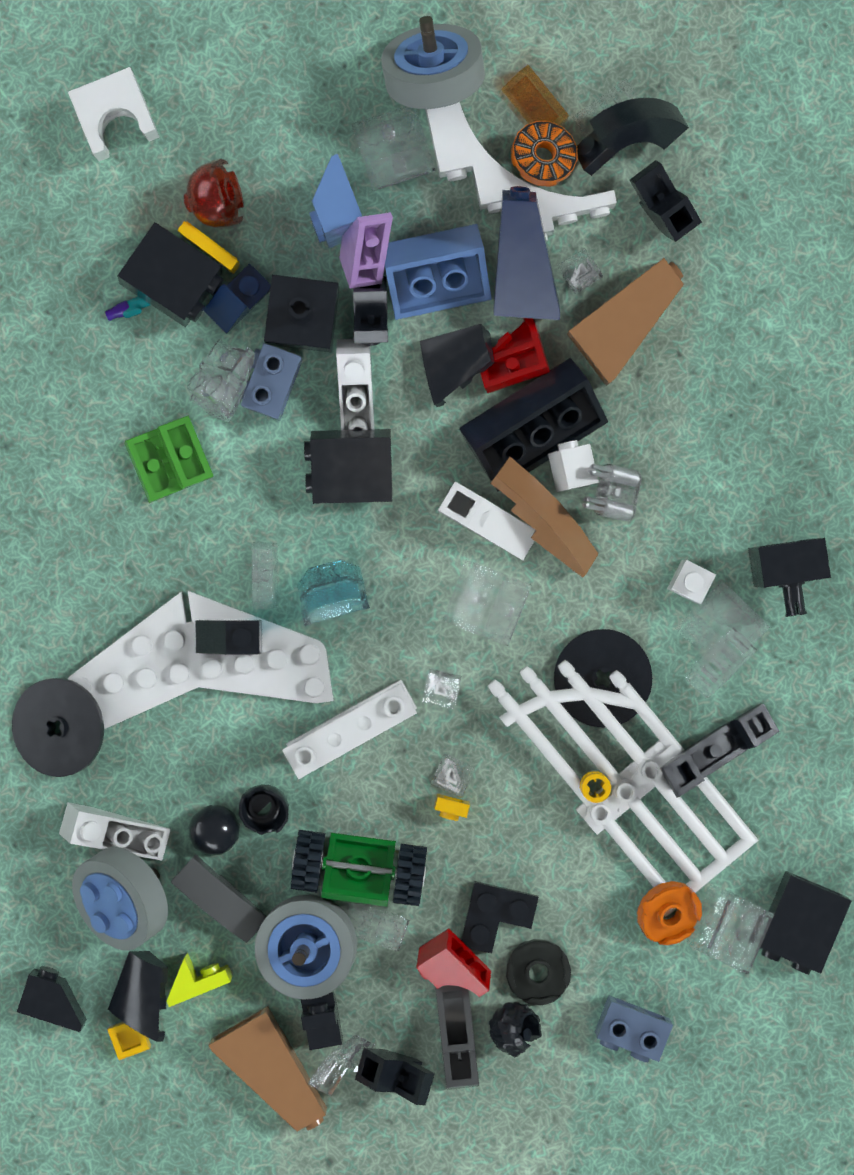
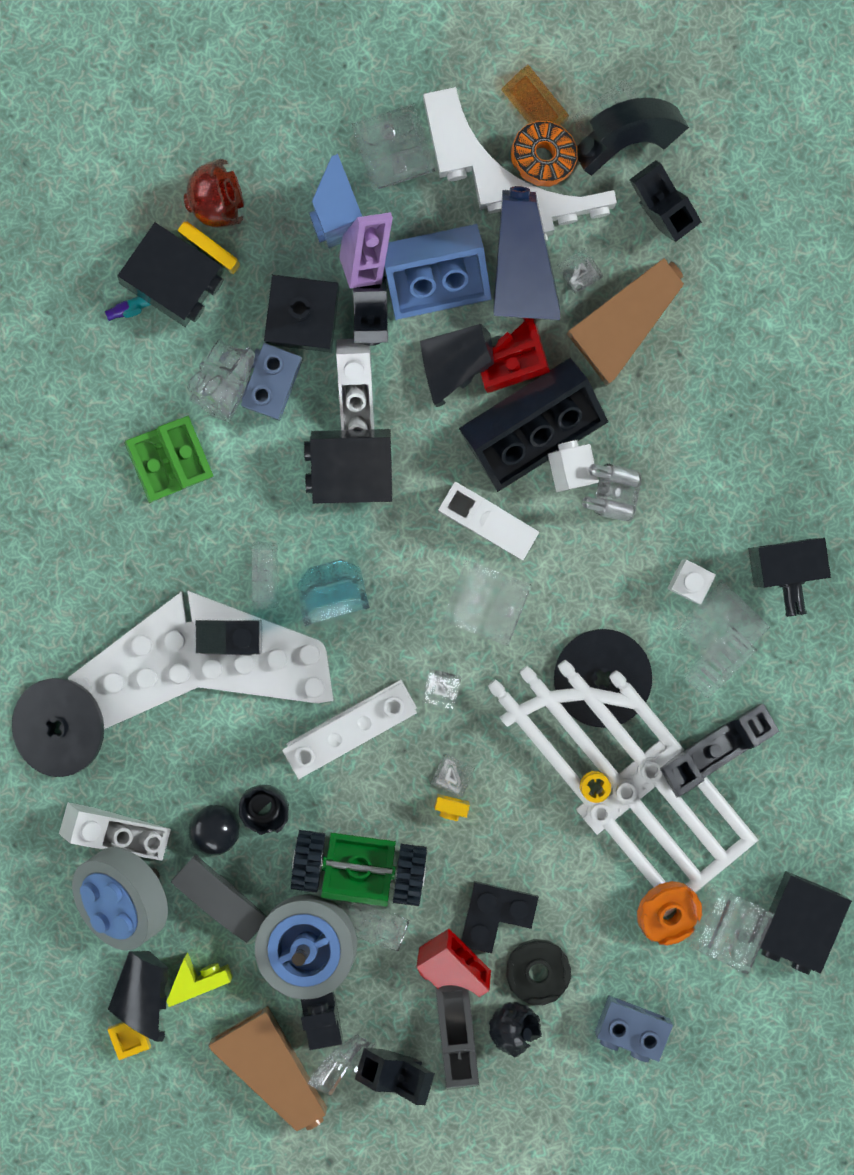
black slope [17,966,87,1032] -> none
white piece [68,67,160,162] -> none
dark blue slope [204,263,271,334] -> none
light grey wheel [381,16,485,109] -> none
medium nougat slope [490,457,598,578] -> none

